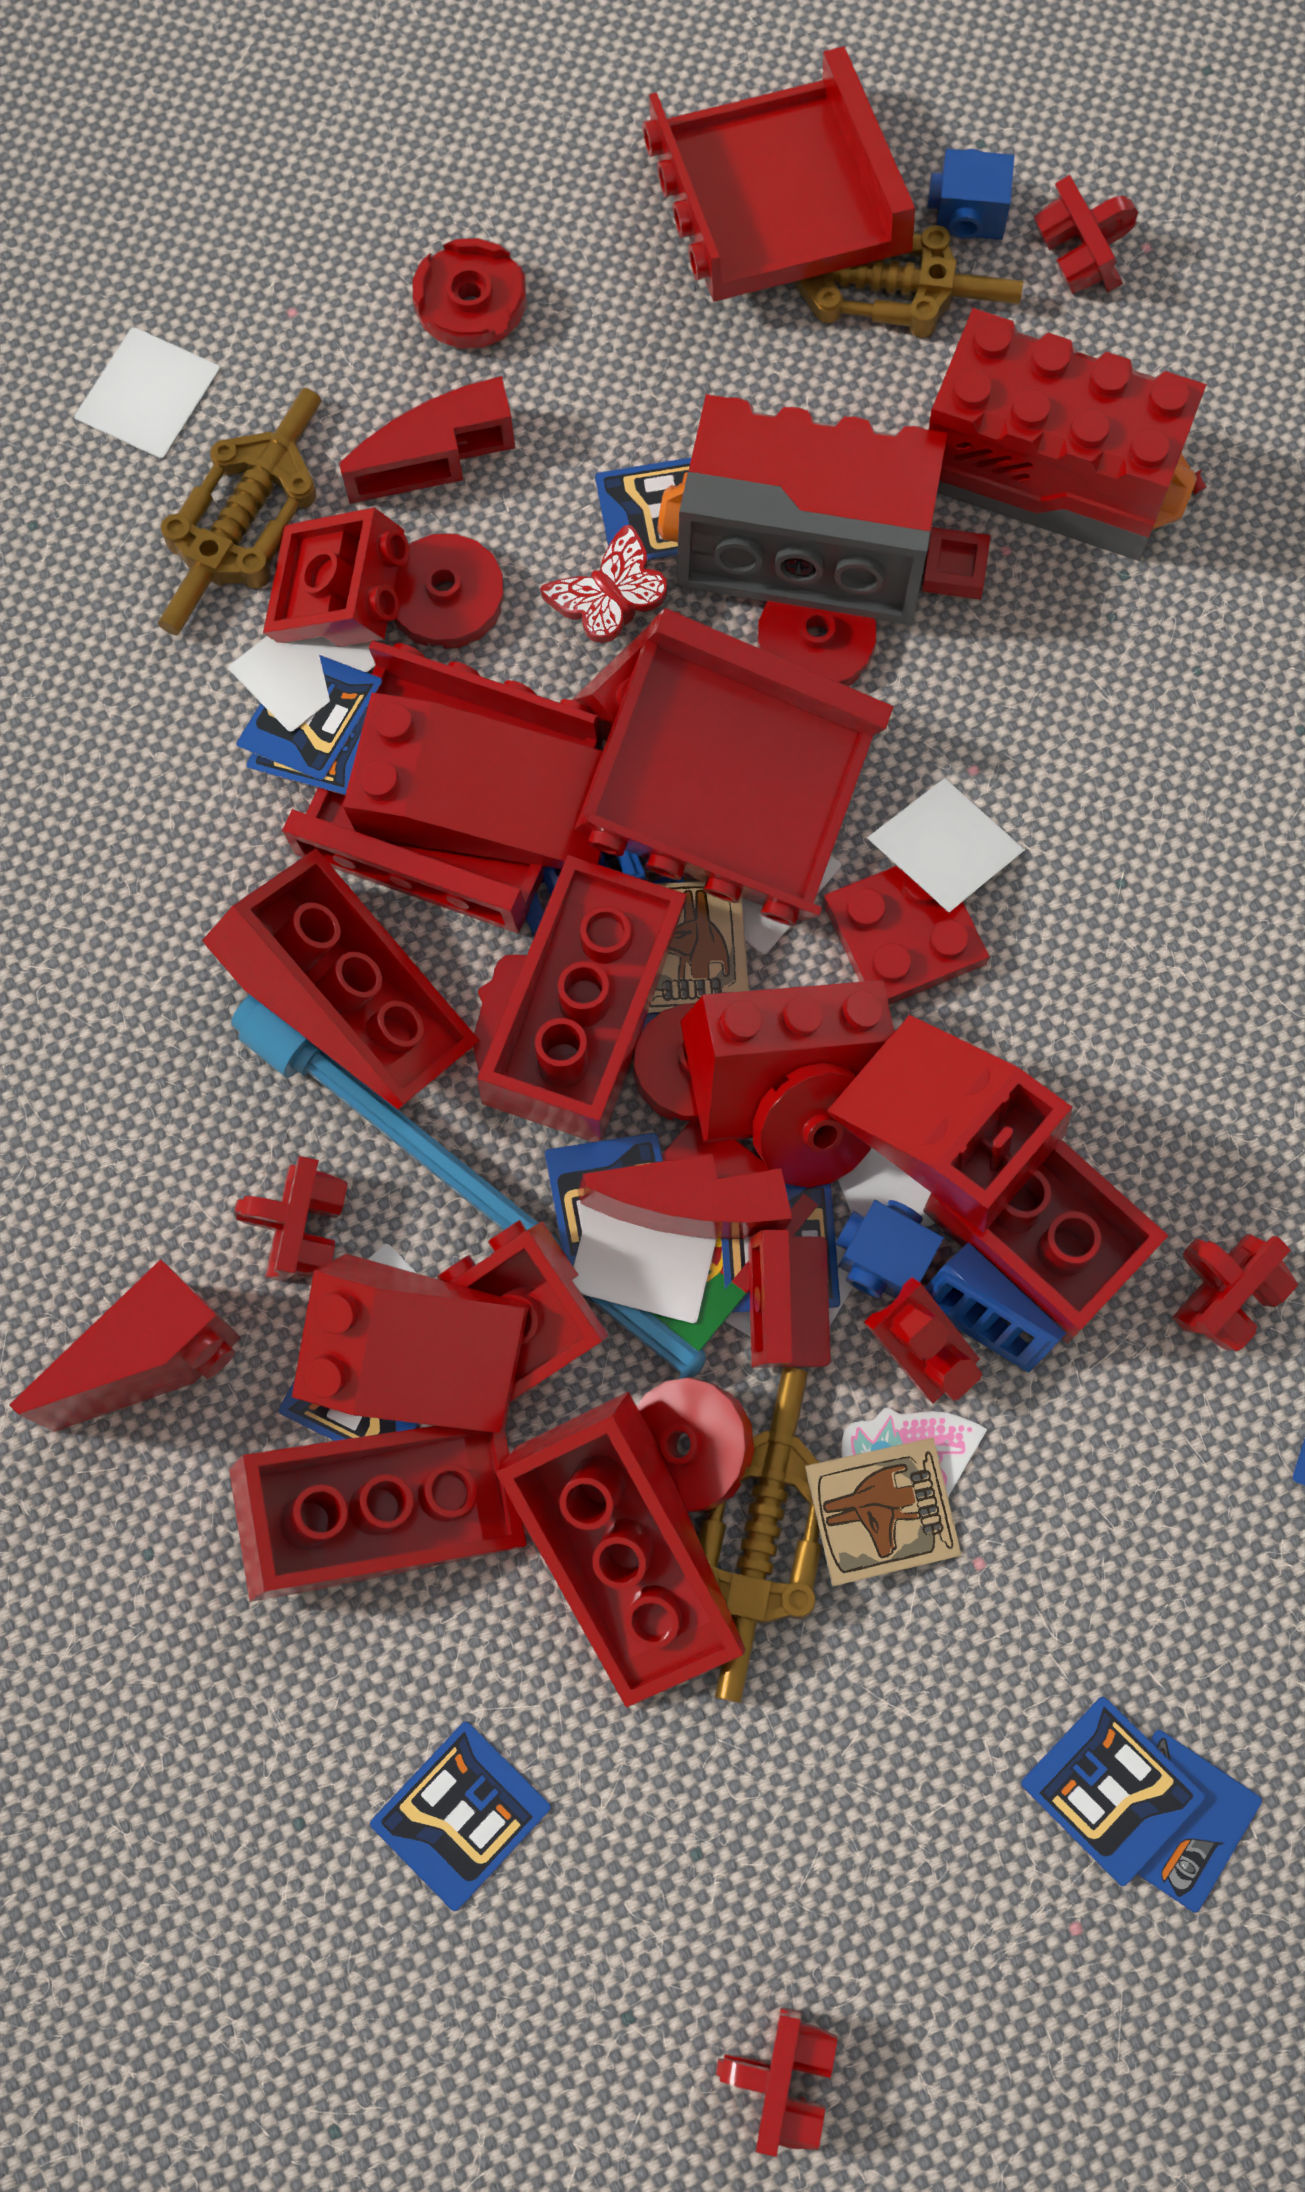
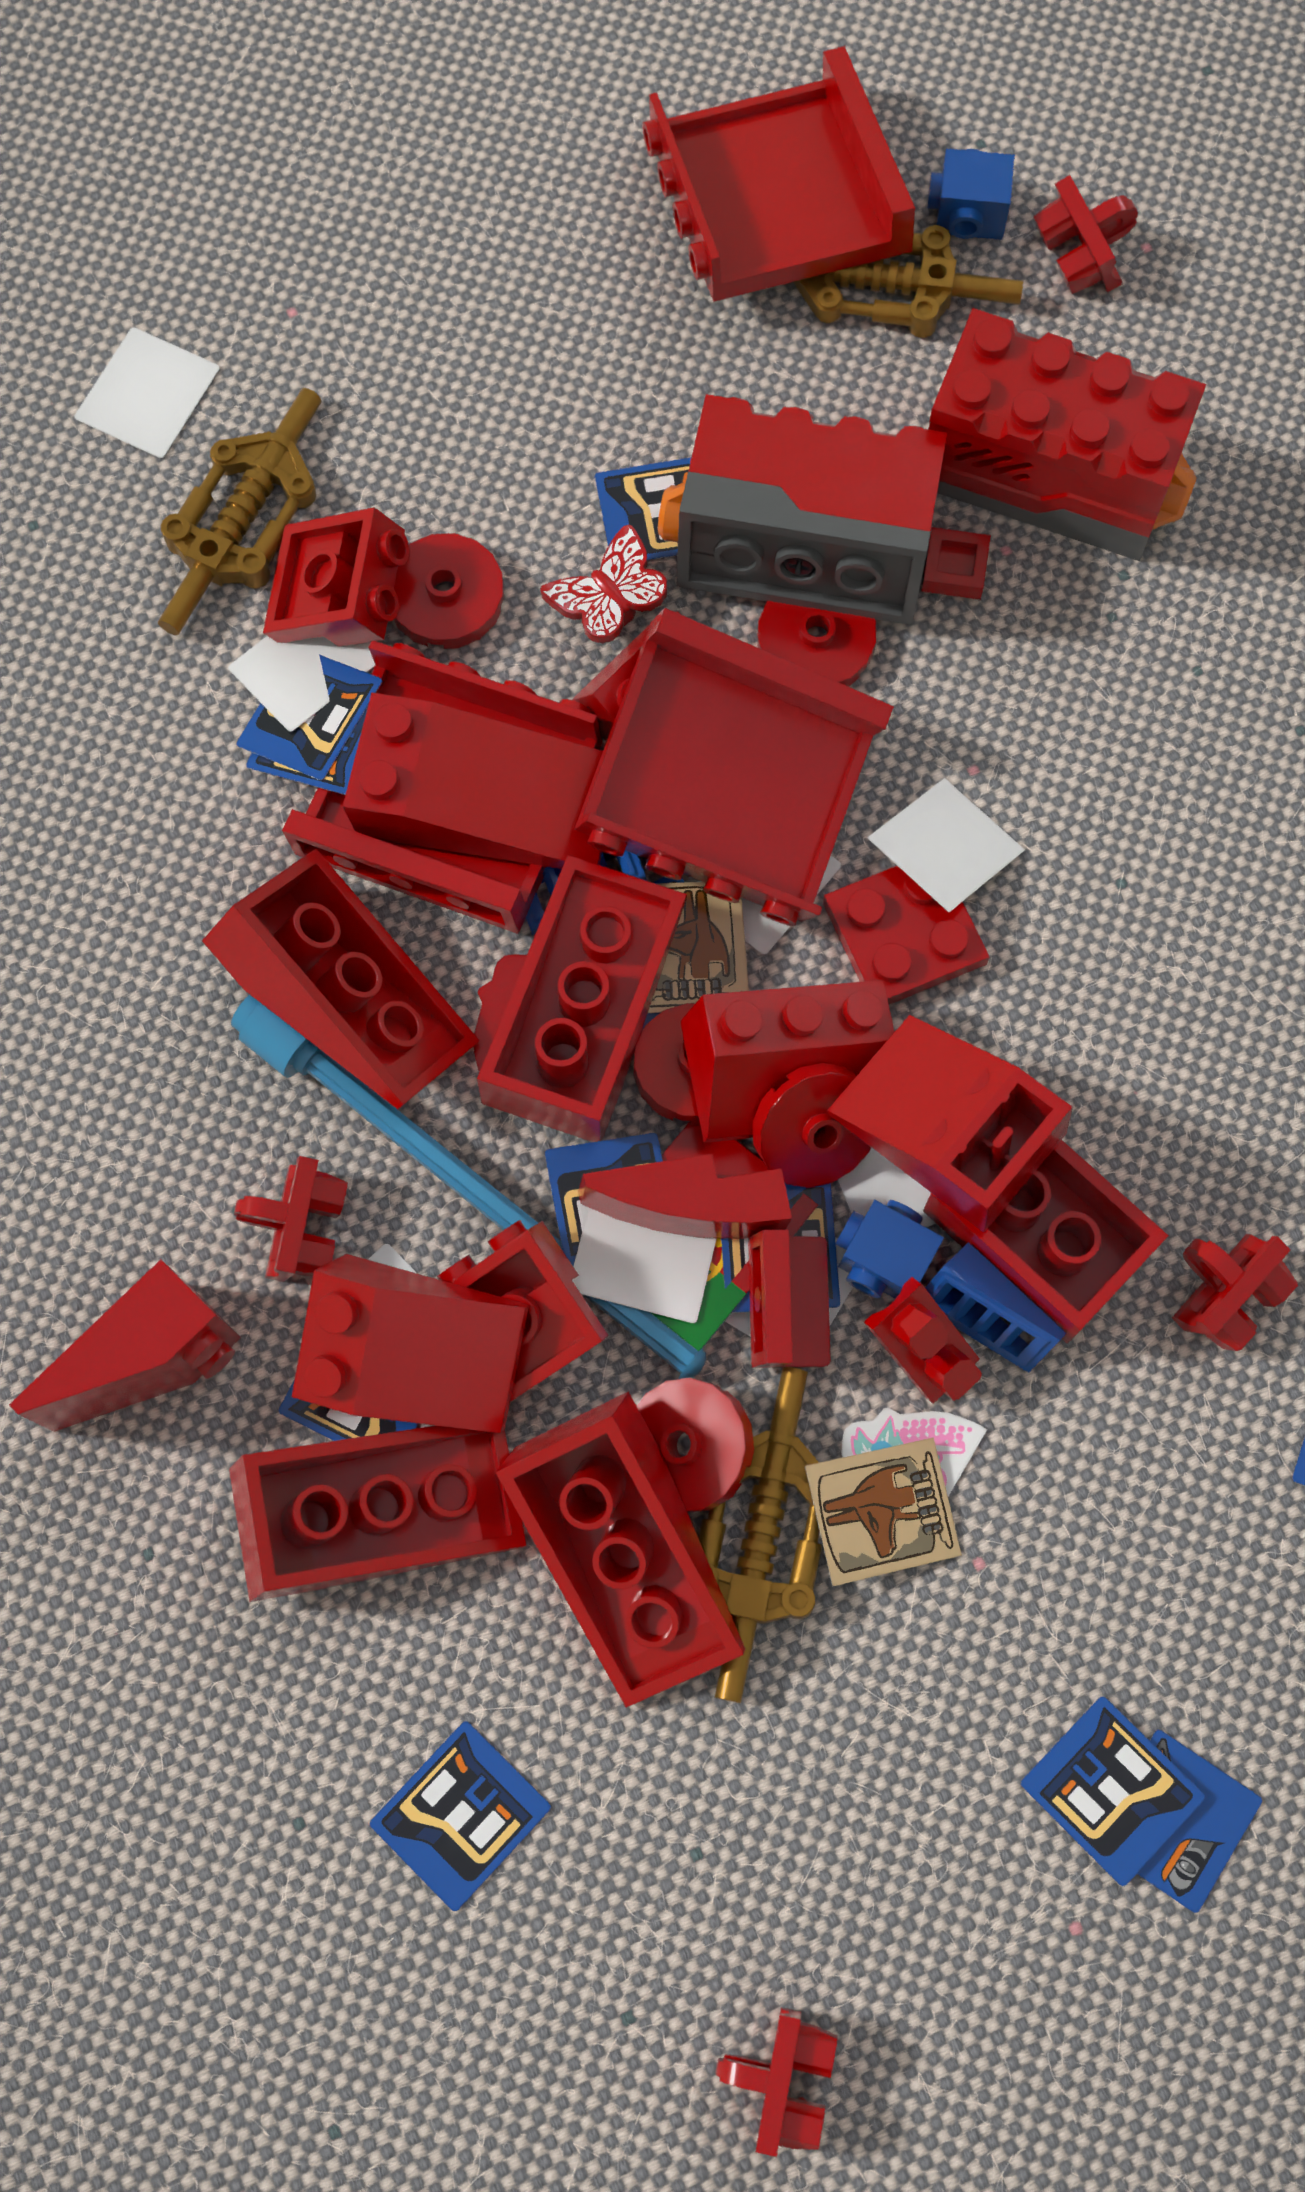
red slope [339,376,516,504] -> none
red plate [412,238,527,349] -> none
red piece [1192,470,1207,495] -> none

